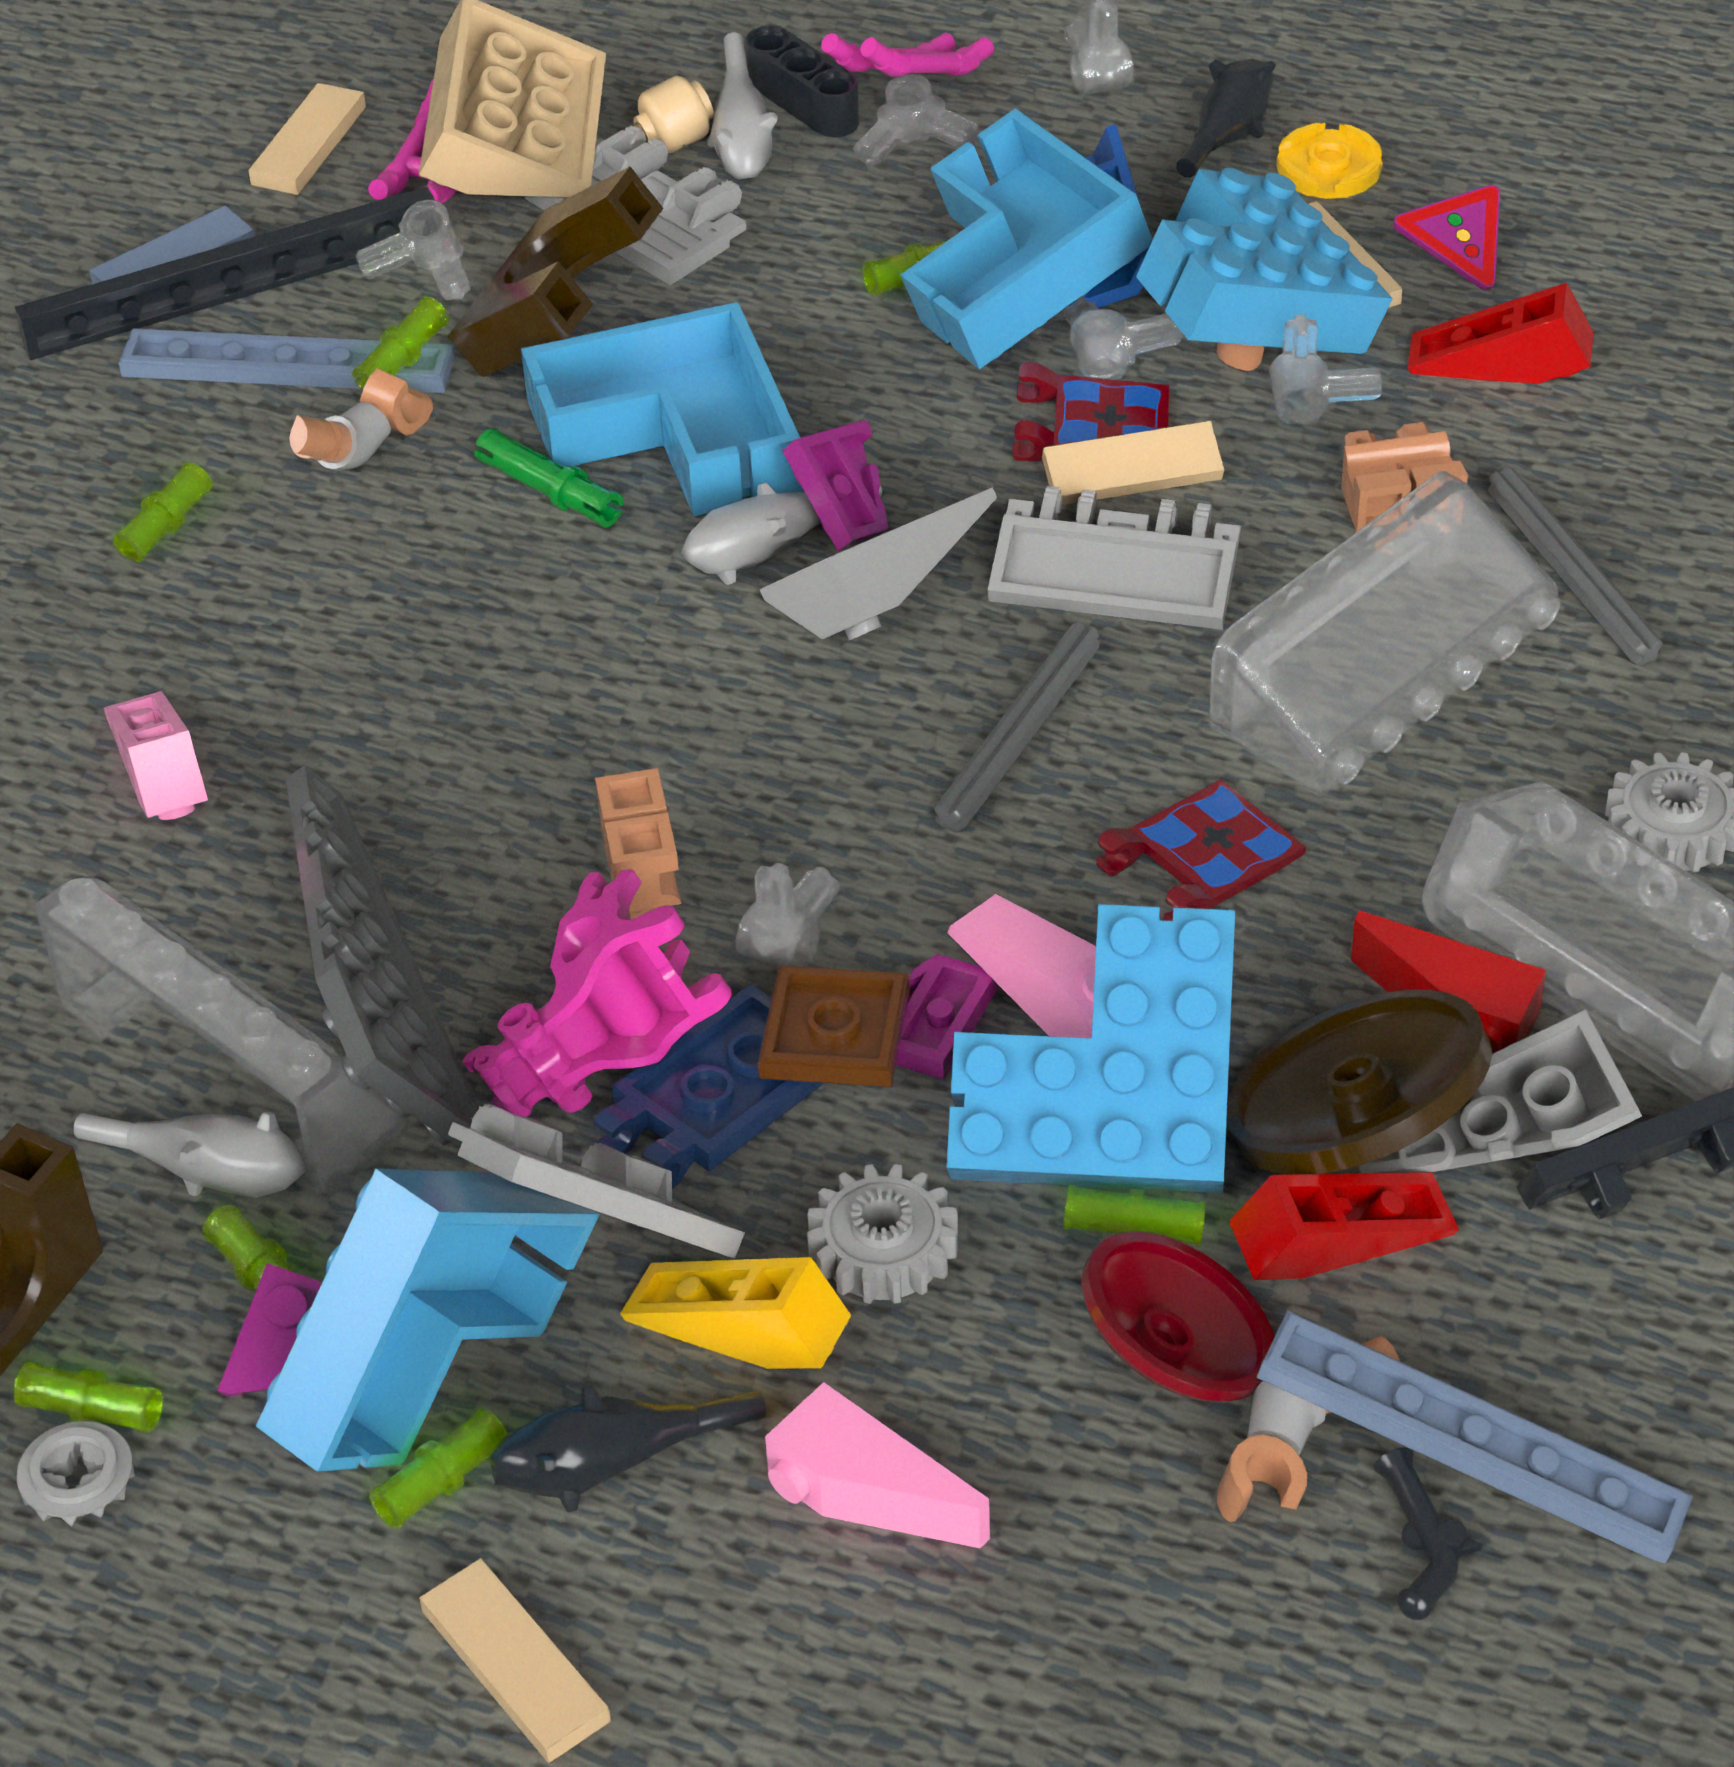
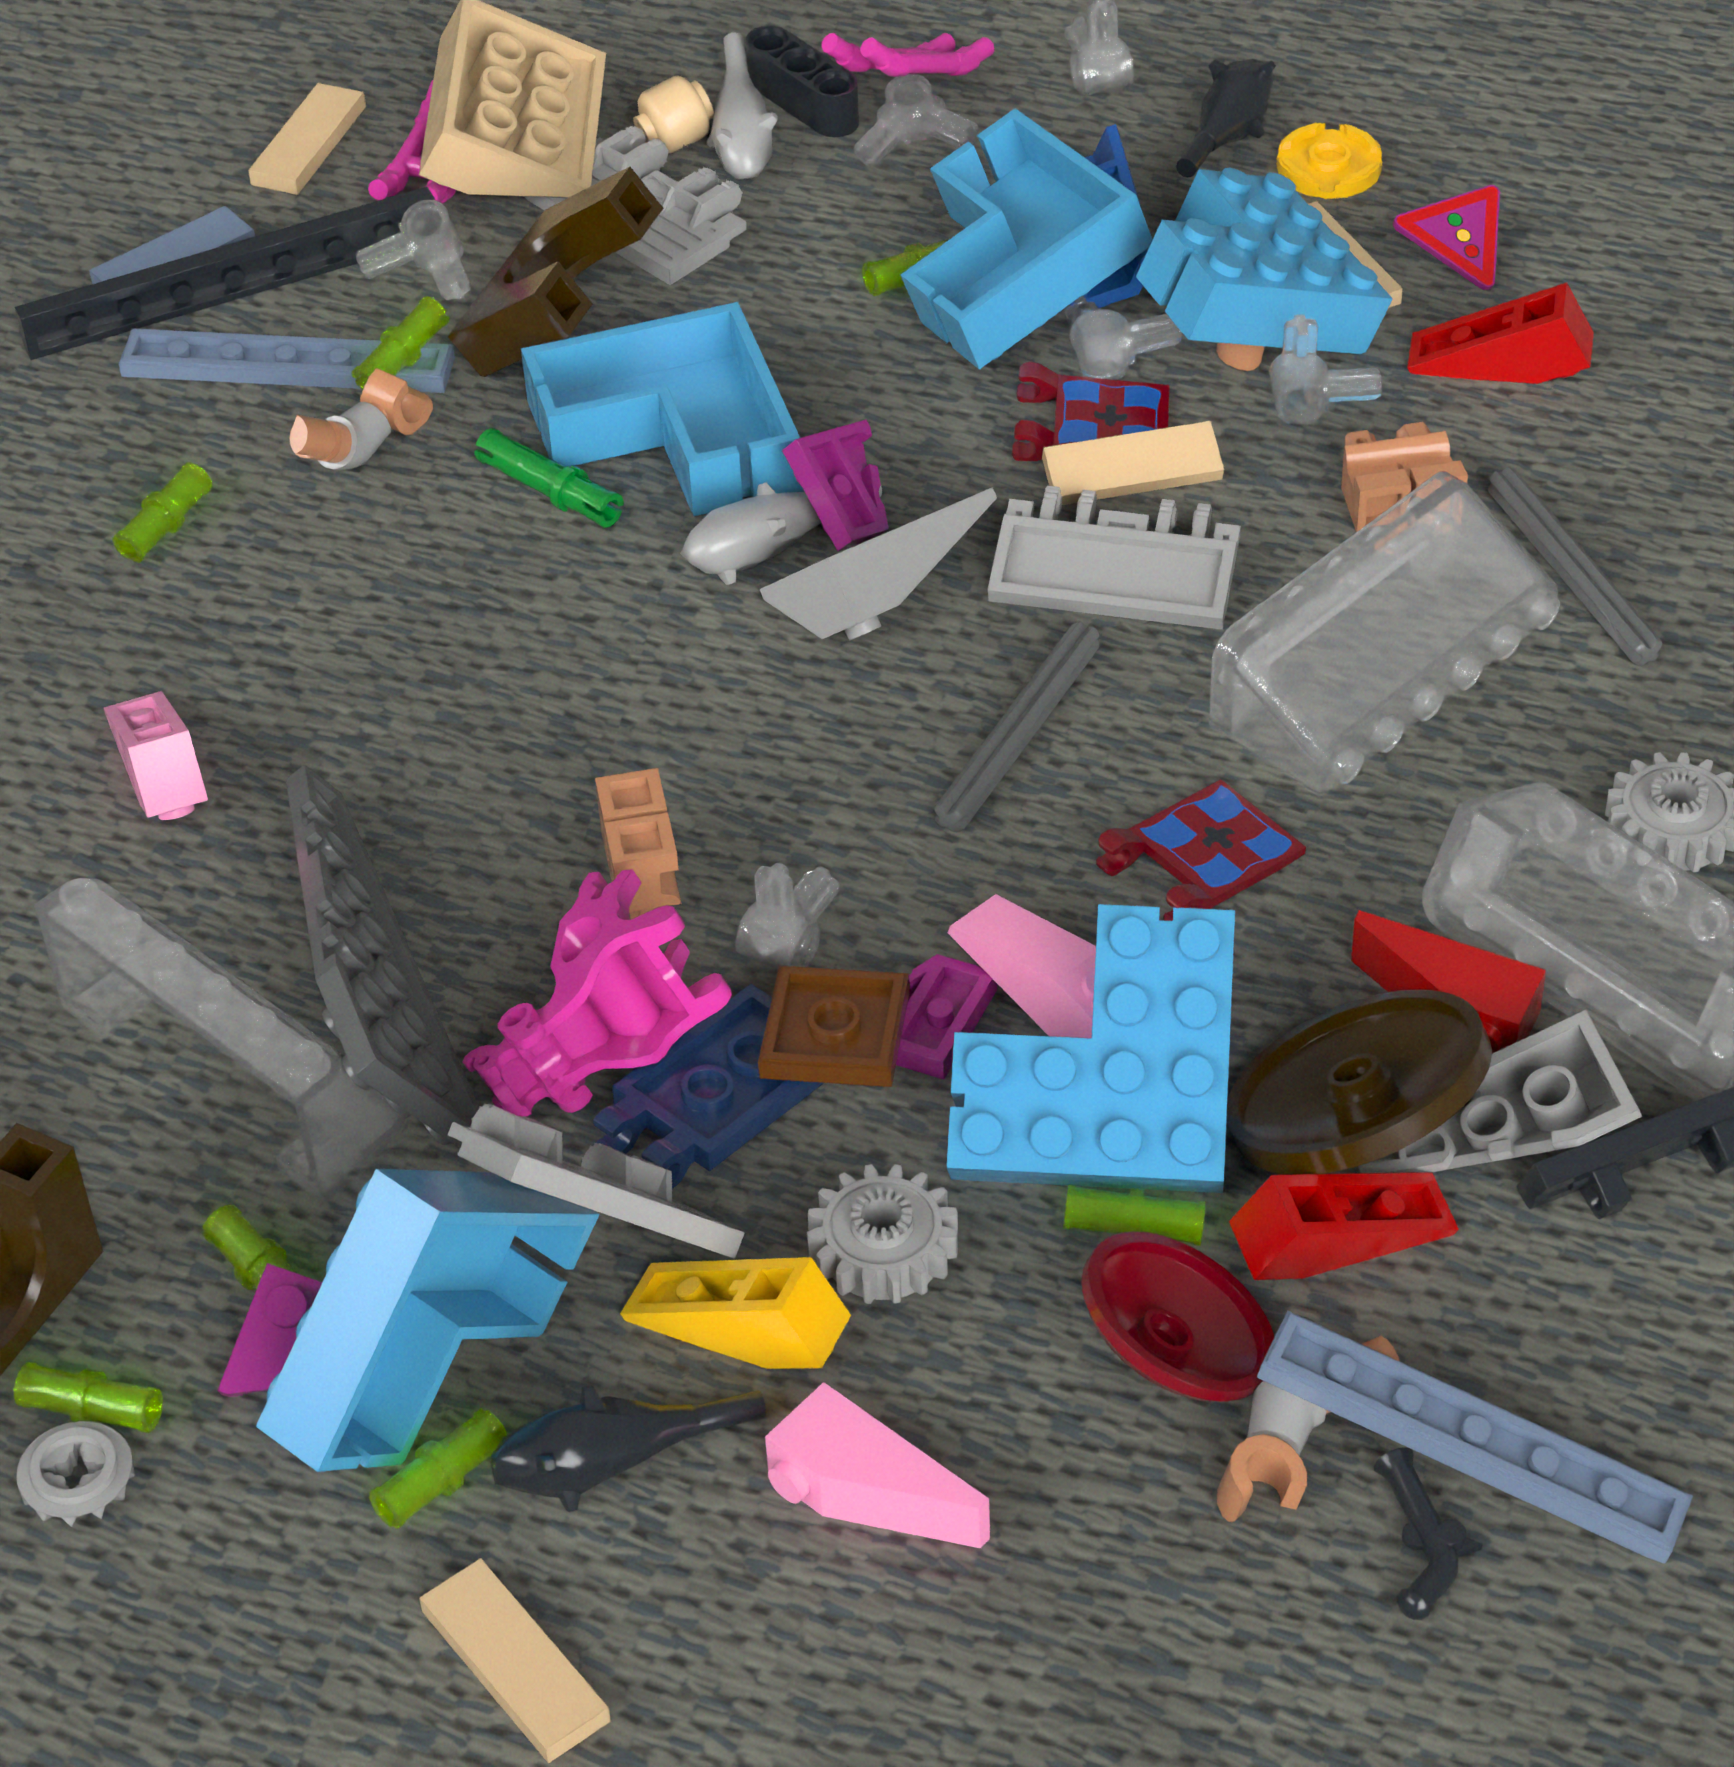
light grey piece [74,1112,309,1198] -> none

